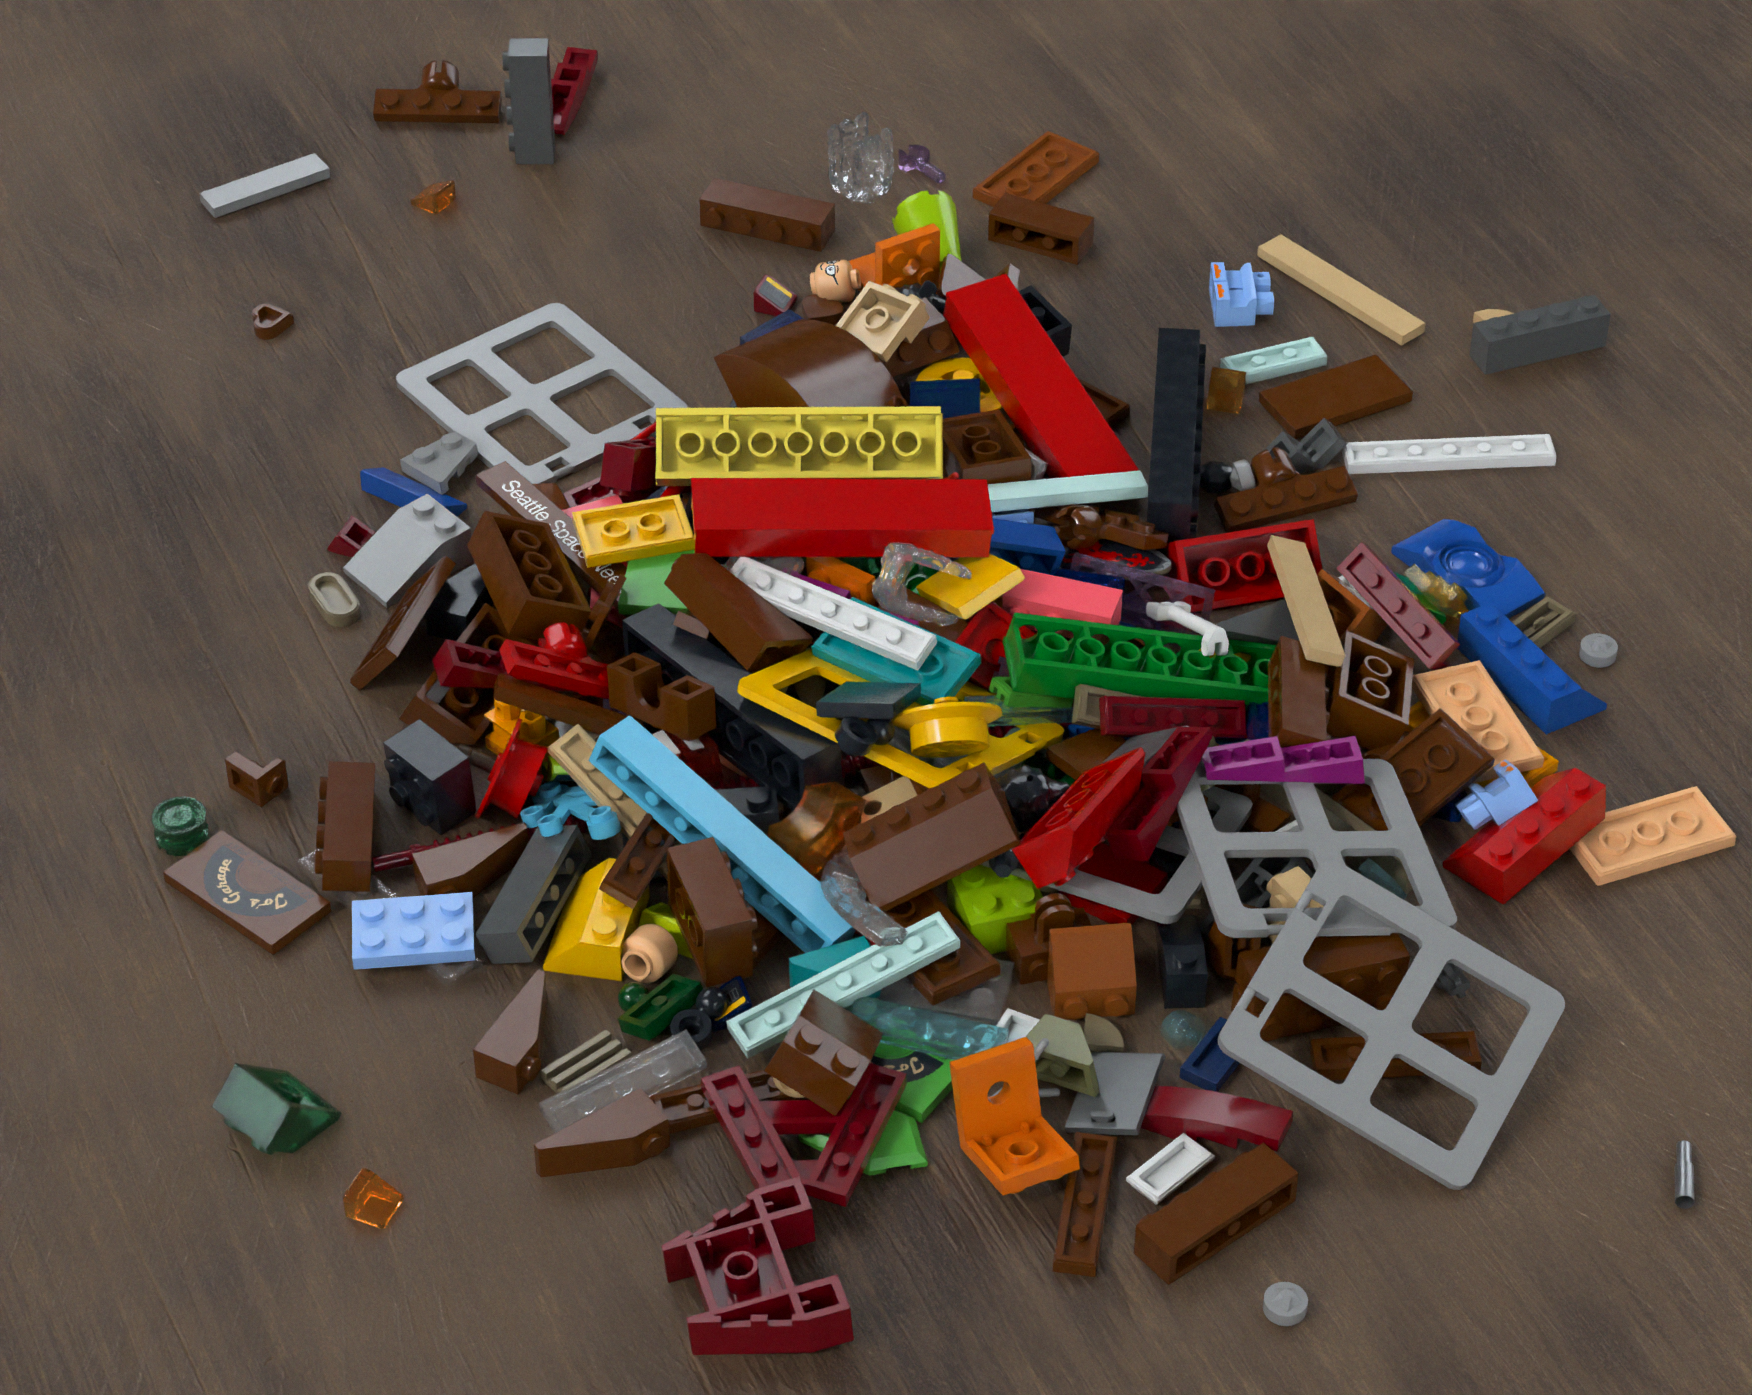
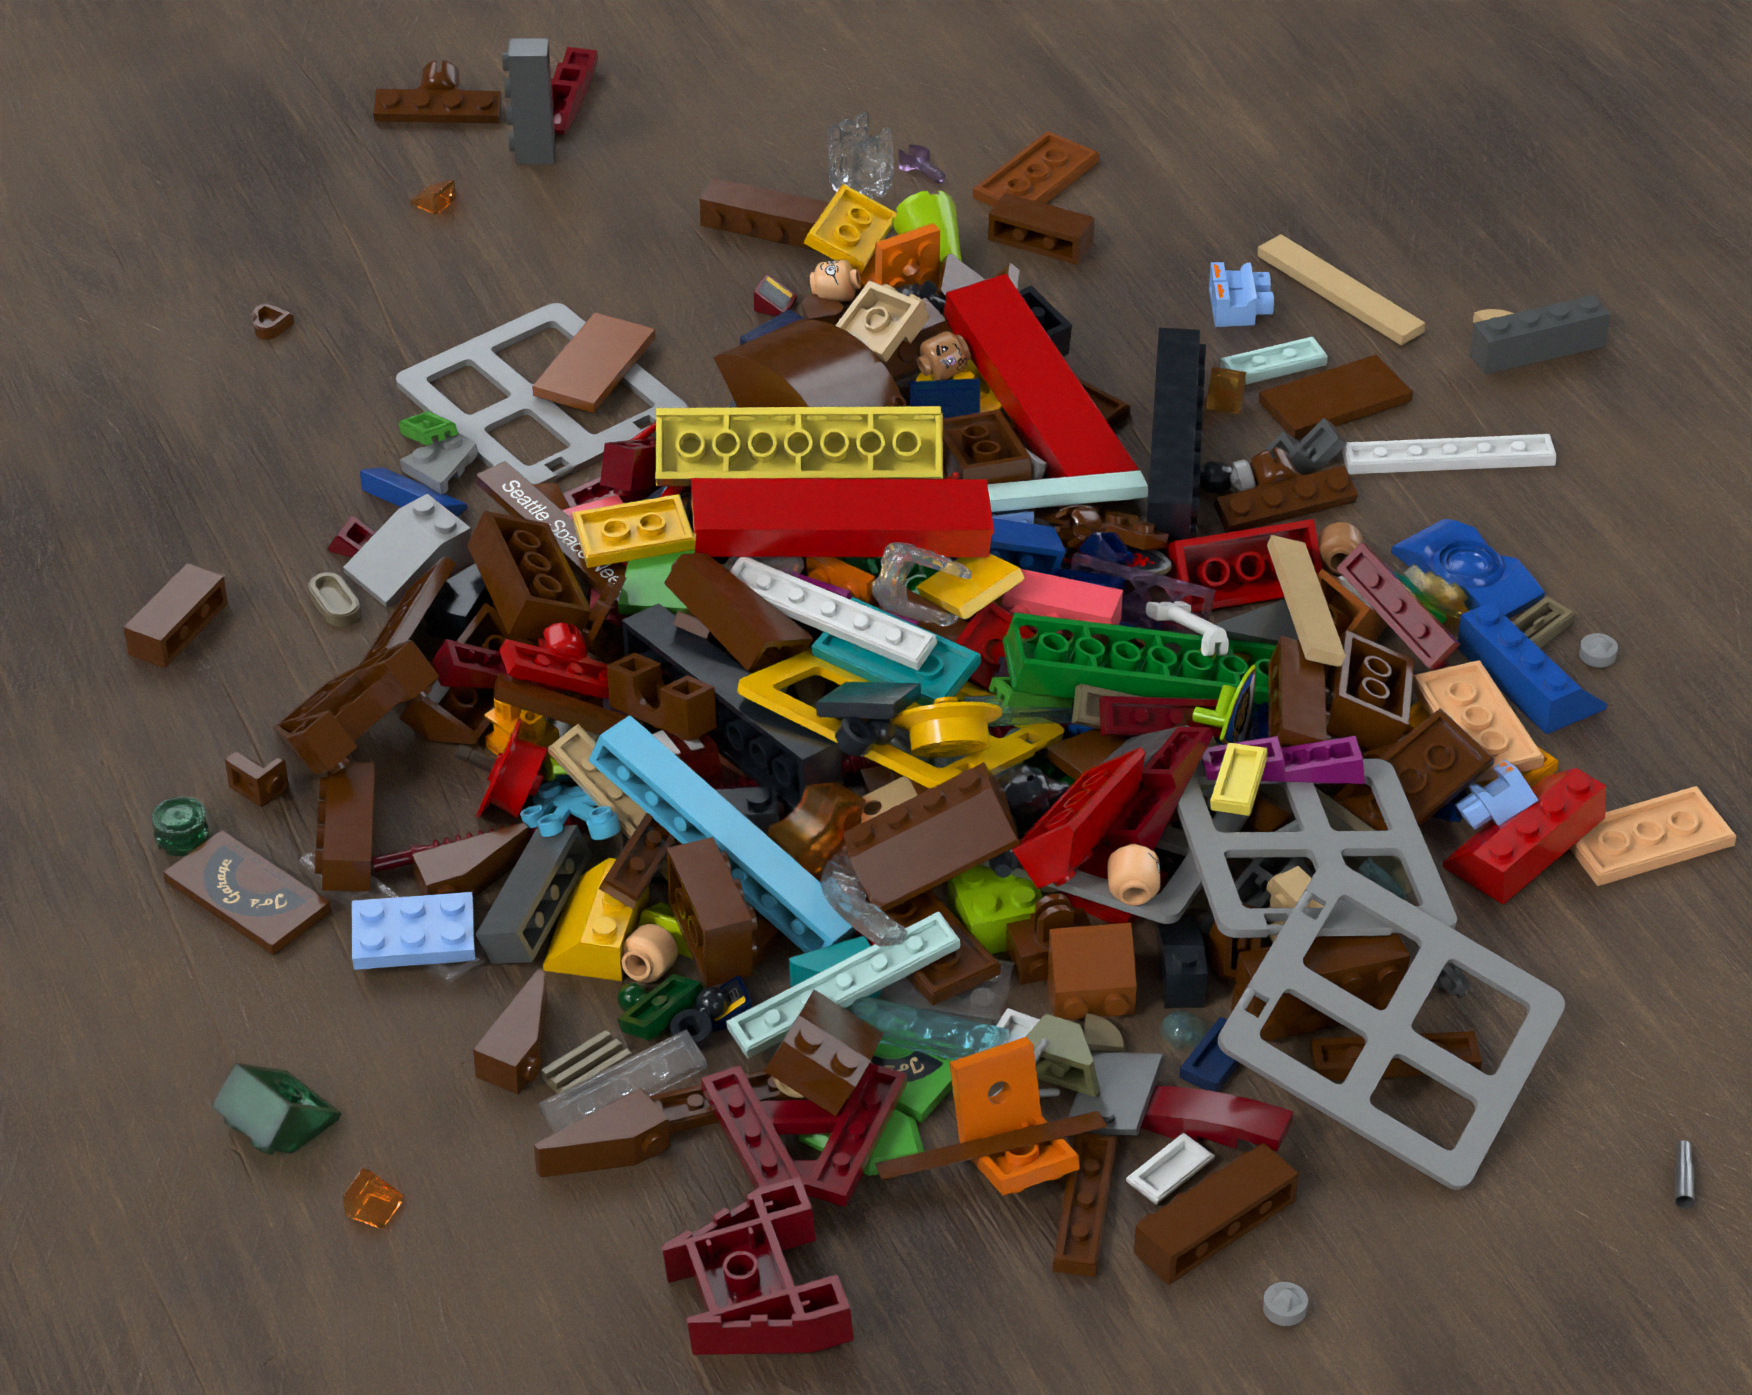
light grey tile [199,153,330,218] -> none
black brick [383,719,477,835] -> none
none -> brick [124,563,228,668]
none -> reddish brown wedge [273,640,439,775]
none -> bright green tile [398,411,458,446]
none -> tile [532,312,655,413]
none -> yellow tile [804,184,897,275]
none -> reddish brown sticker [875,1111,1107,1180]
none -> medium nougat head [917,331,971,382]
none -> clear blue slope [1079,532,1134,563]
none -> light nougat head [1108,844,1160,906]
none -> shield [1192,665,1256,745]
none -> light yellow tile [1210,743,1268,816]
none -> medium nougat head [1318,522,1364,576]

